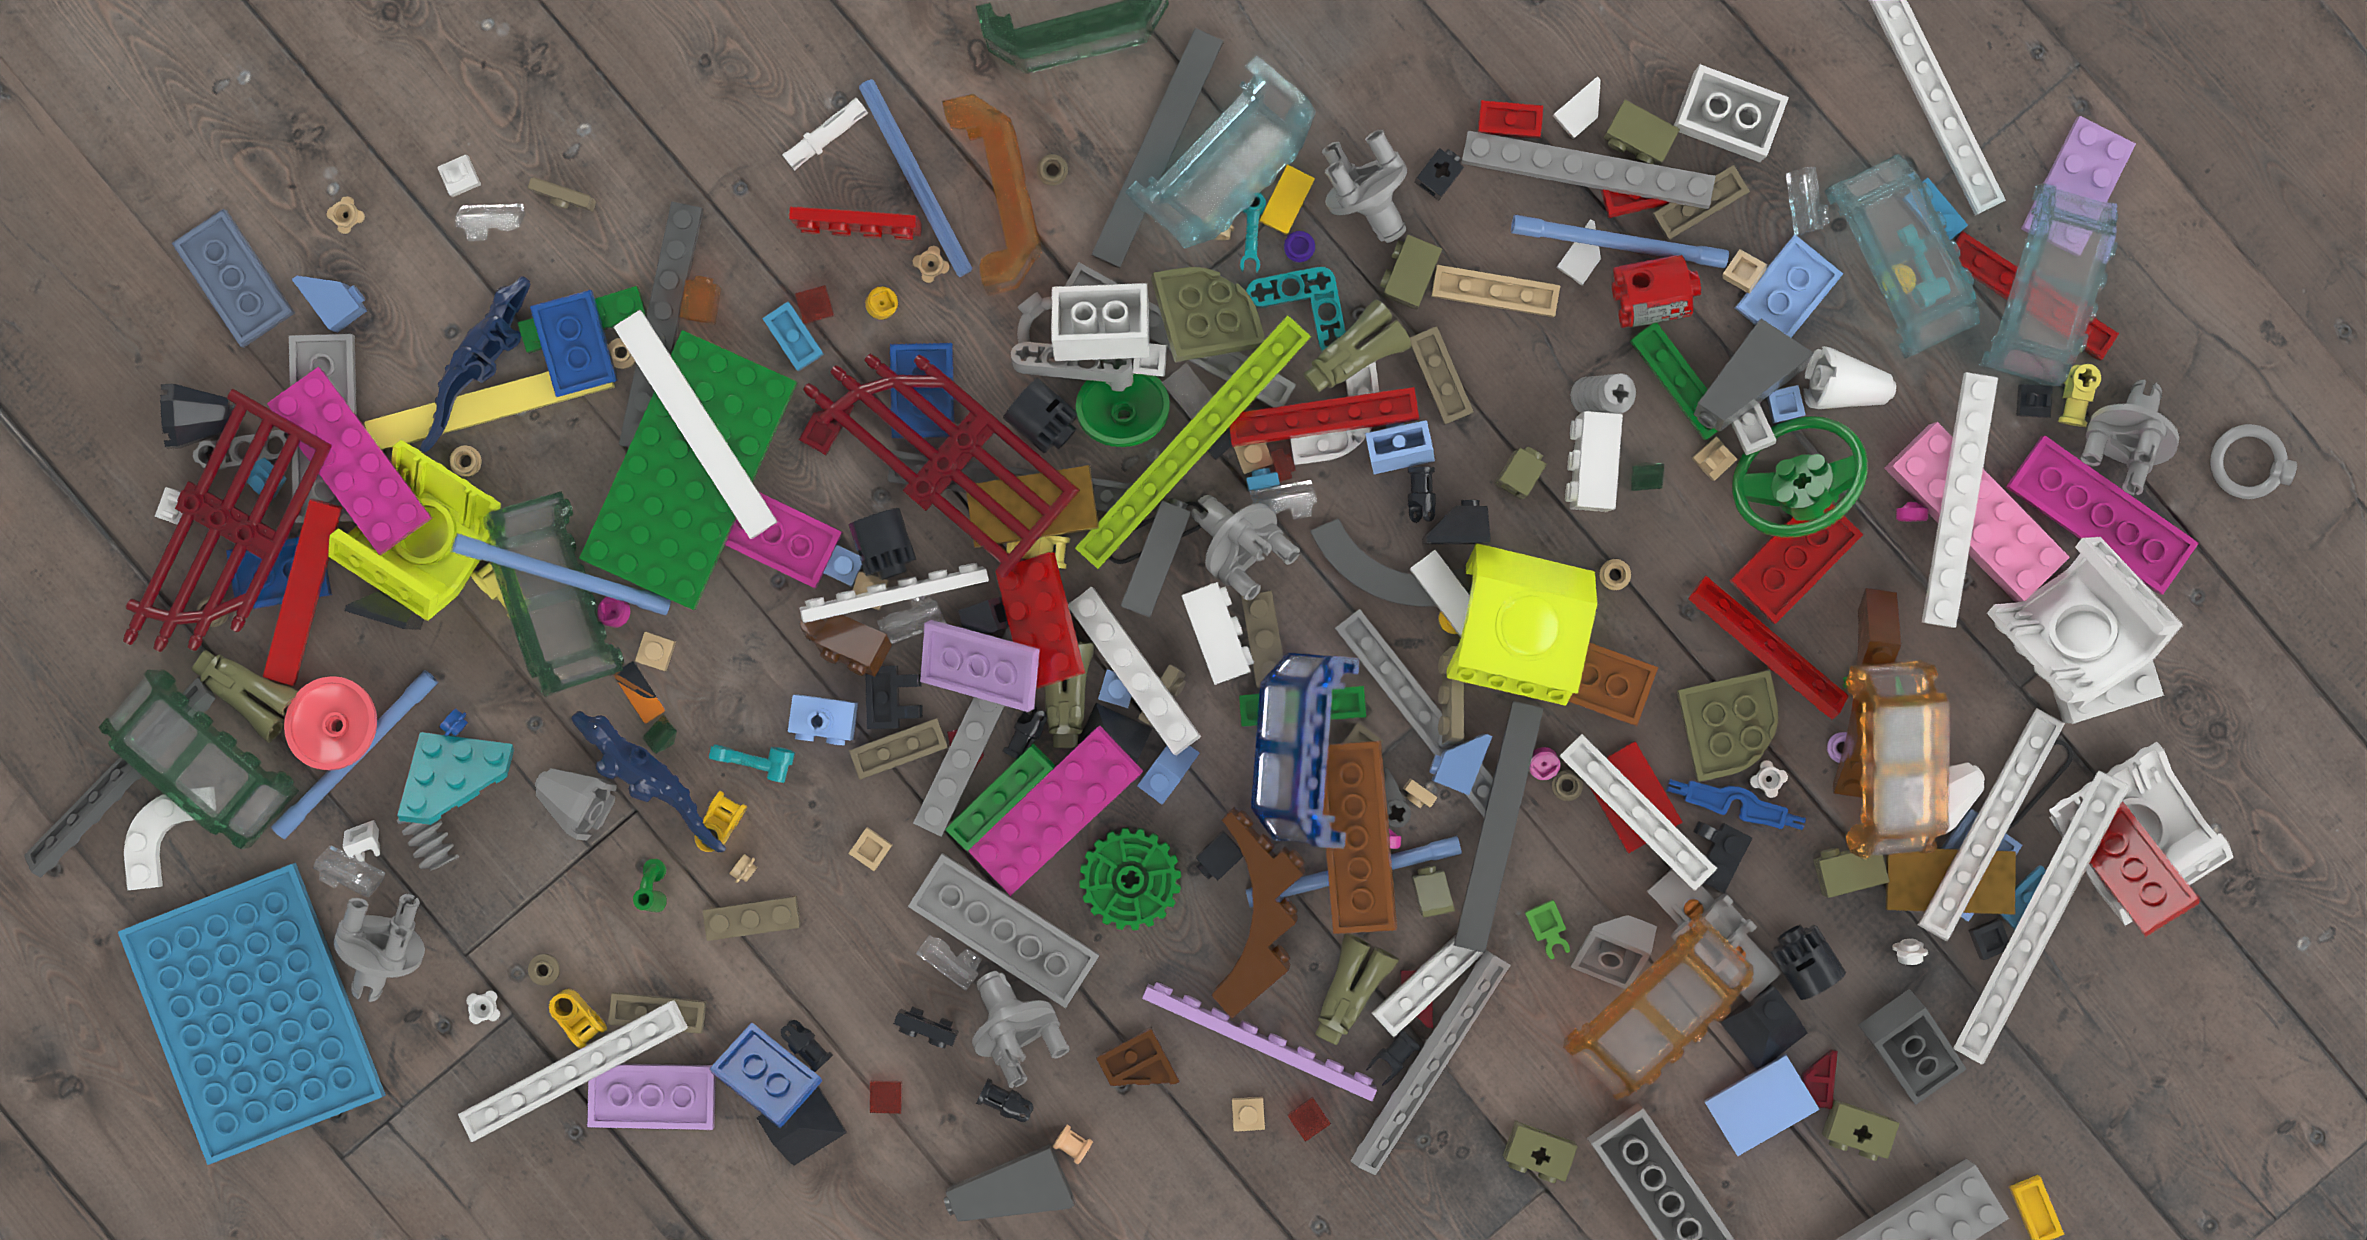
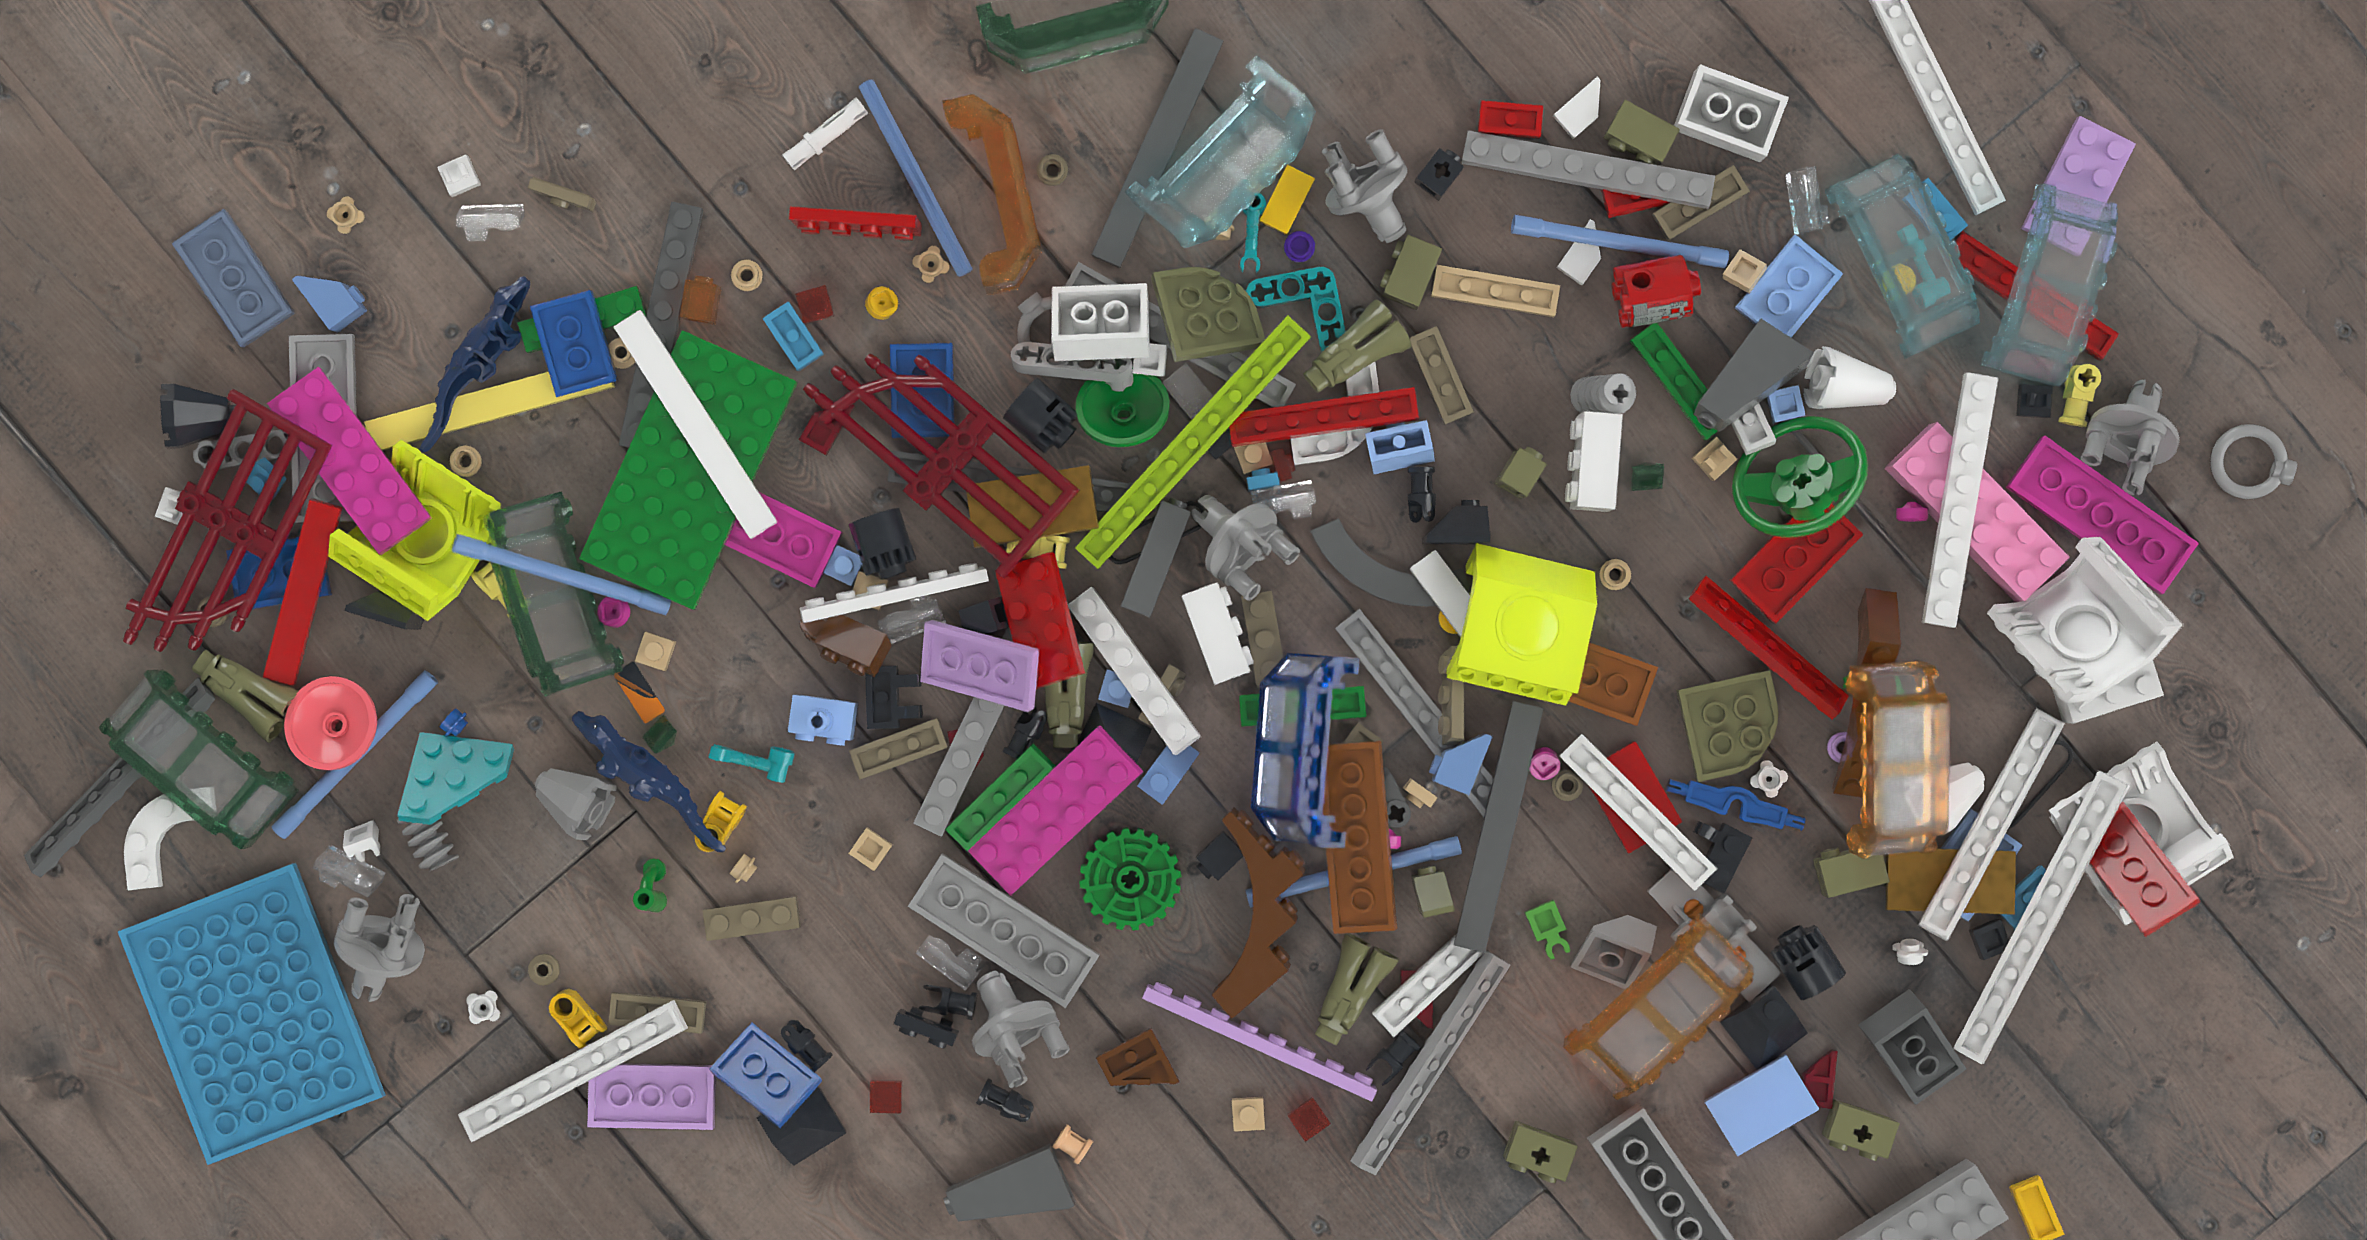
none -> tan plate [731,260,763,291]
none -> black piece [919,985,978,1020]

